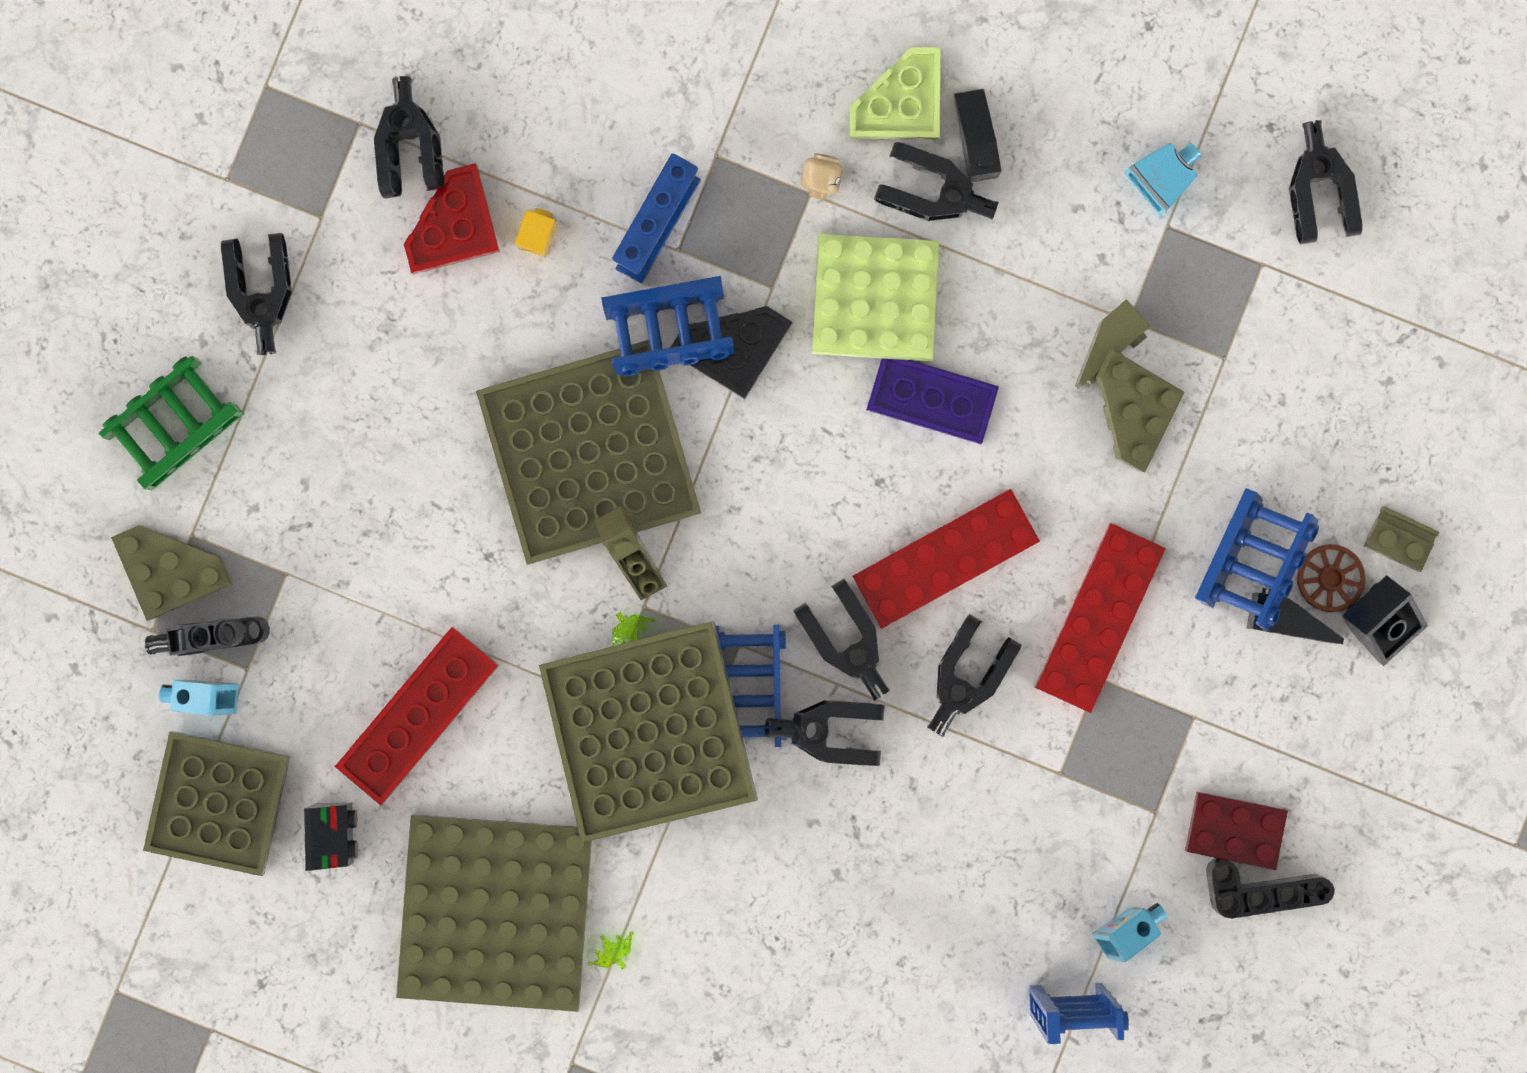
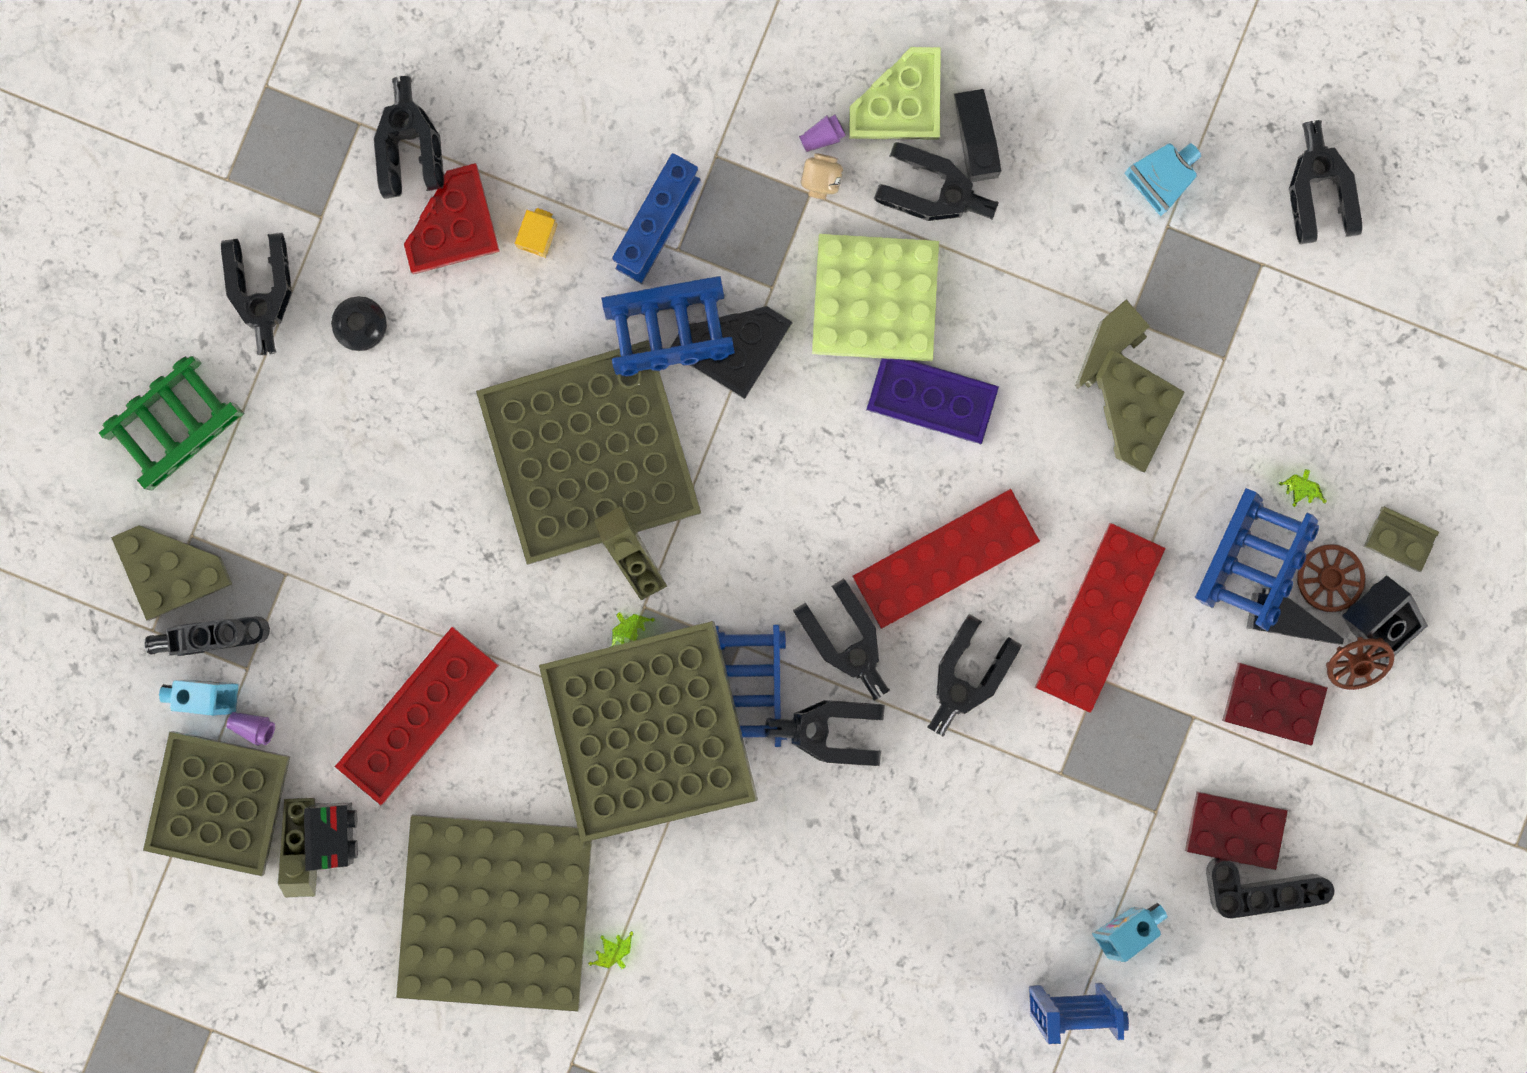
none -> medium lavender cone [227,712,275,746]
none -> olive slope [278,798,317,898]
none -> black piece [331,296,387,351]
none -> medium lavender cone [799,114,846,152]
none -> dark red plate [1222,663,1328,746]
none -> clear neon green piece [1279,469,1327,507]
none -> copper wheel [1326,637,1394,690]

